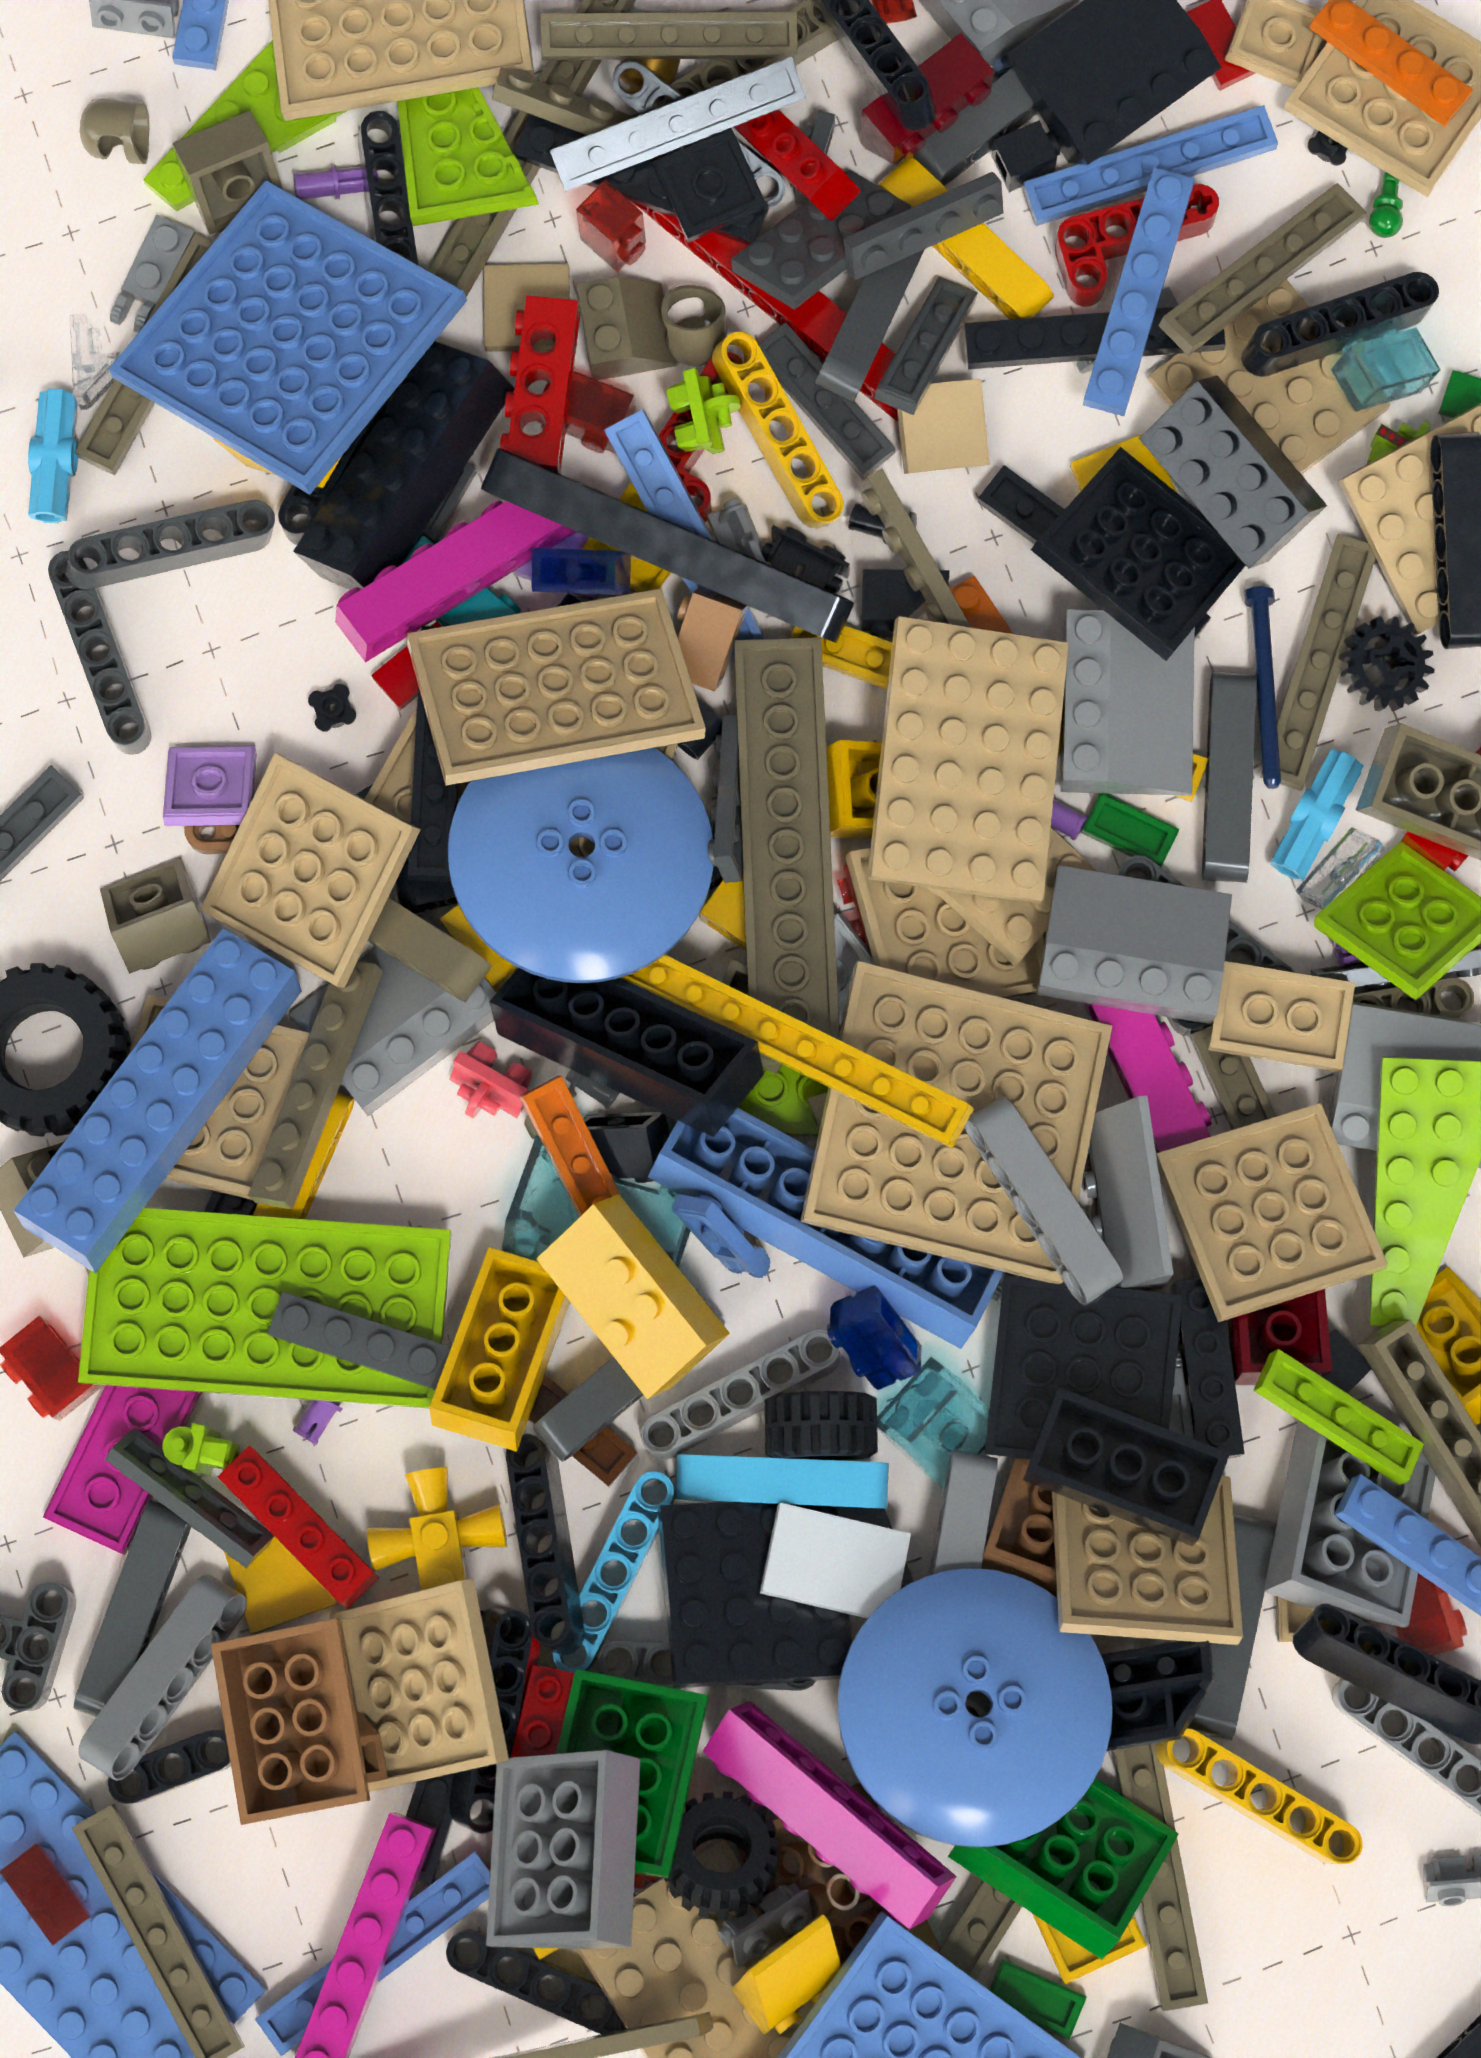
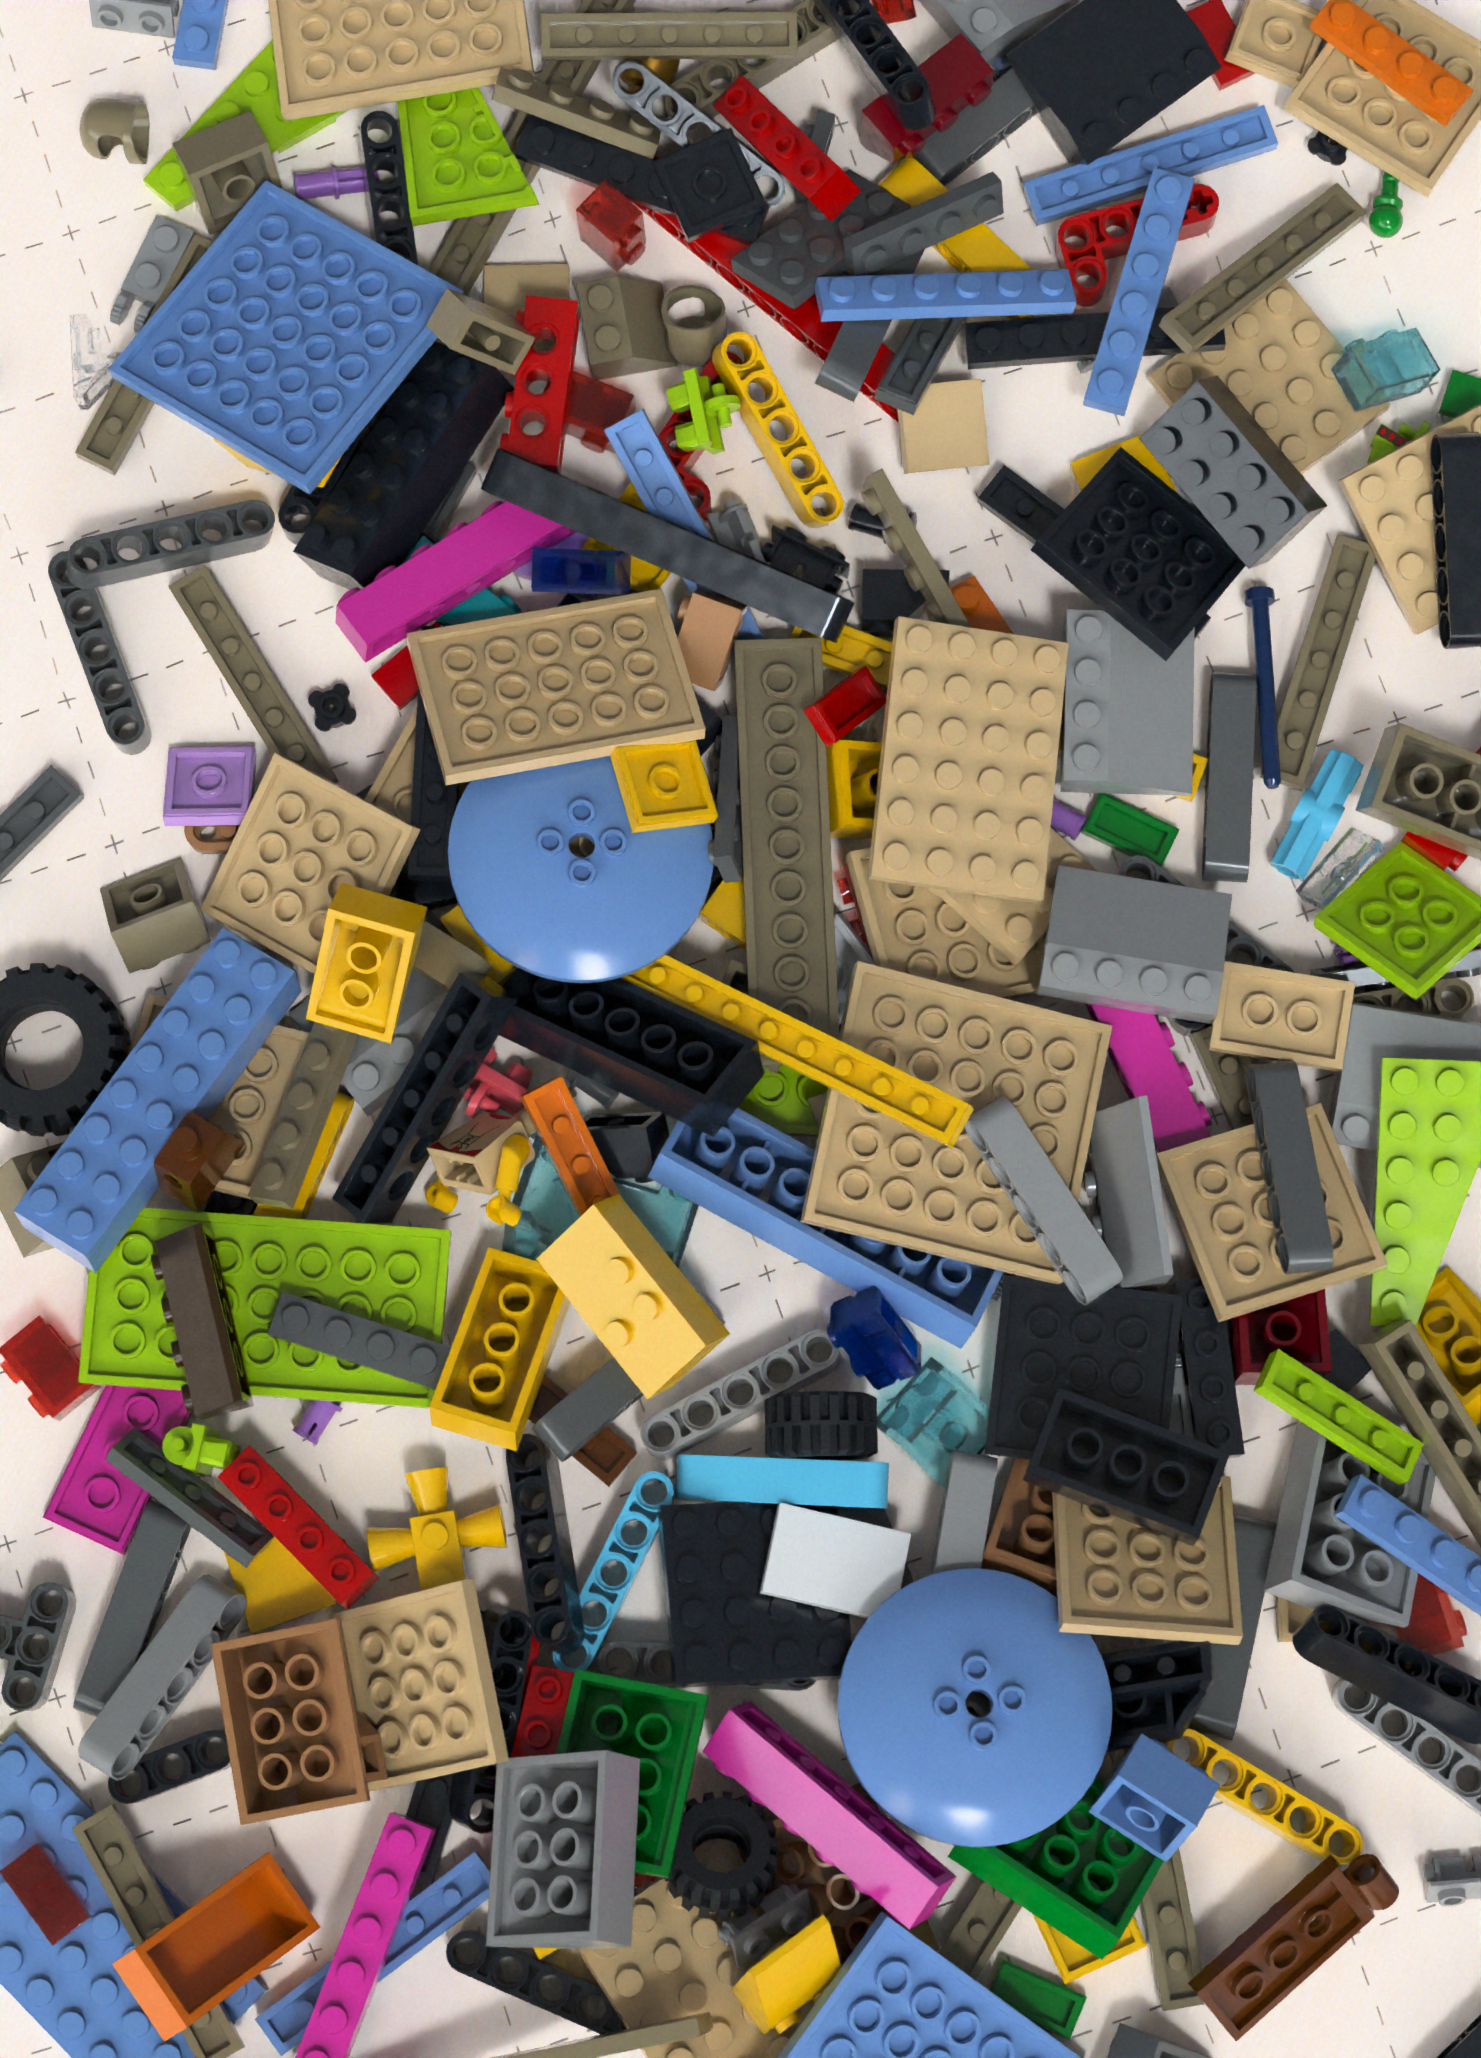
medium azure piece [28,389,78,524] -> none
plate [549,57,806,192] -> none
medium blue hinge [672,1194,771,1278] -> none
dark grey plate [758,322,896,480] -> none
black brick [991,120,1060,192] -> none
black beam [1241,272,1439,377] -> none
black gear [1339,616,1435,712] -> none
none -> orange piece [112,1852,321,2042]
none -> dark brown slope [151,1223,254,1419]
none -> reddish brown torso [153,1111,245,1213]
none -> dark tan plate [168,564,339,784]
none -> yellow slope [306,882,427,1044]
none -> black brick [332,973,519,1223]
none -> torso [425,1109,537,1227]
none -> dark tan brick [426,288,536,375]
none -> yellow tile [610,740,718,833]
none -> red tile [803,665,887,747]
none -> medium blue plate [814,269,1076,322]
none -> medium blue brick [1088,1733,1220,1862]
none -> reddish brown hinge [1188,1854,1399,2042]
none -> dark grey beam [1246,1061,1334,1275]

